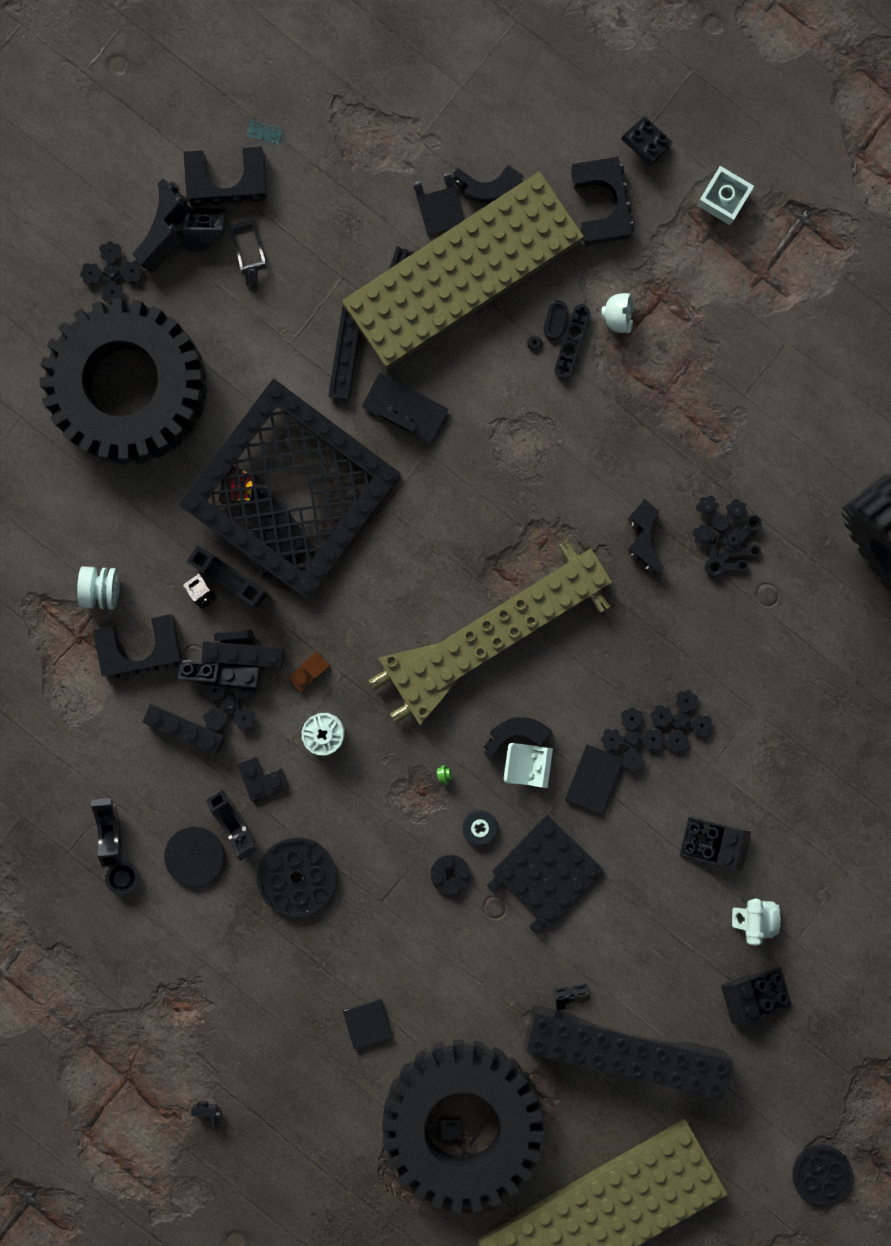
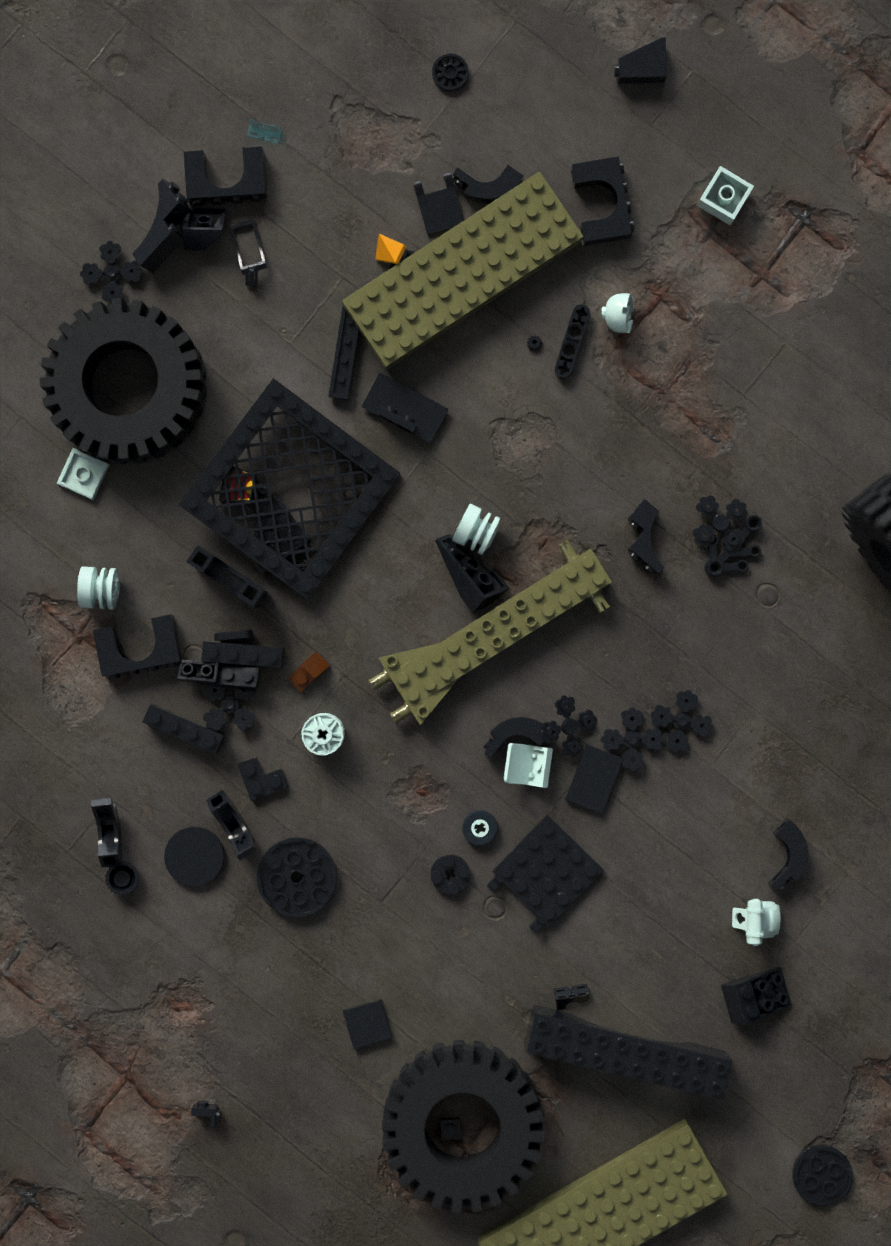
bracket [183,574,217,609] -> none
bright green plate [437,765,453,785] -> none
black tile [543,300,568,340] -> none
black plate [621,116,673,166] -> none
black slope [680,816,751,870] -> none
none -> light aqua tile [57,448,110,500]
none -> light orange slope [375,234,407,264]
none -> black wheel [432,53,469,91]
none -> black wedge [435,534,509,613]
none -> light aqua wheel [452,503,500,555]
none -> black plant [540,695,597,757]
none -> black slope [614,37,667,84]
none -> black arch [768,818,808,890]

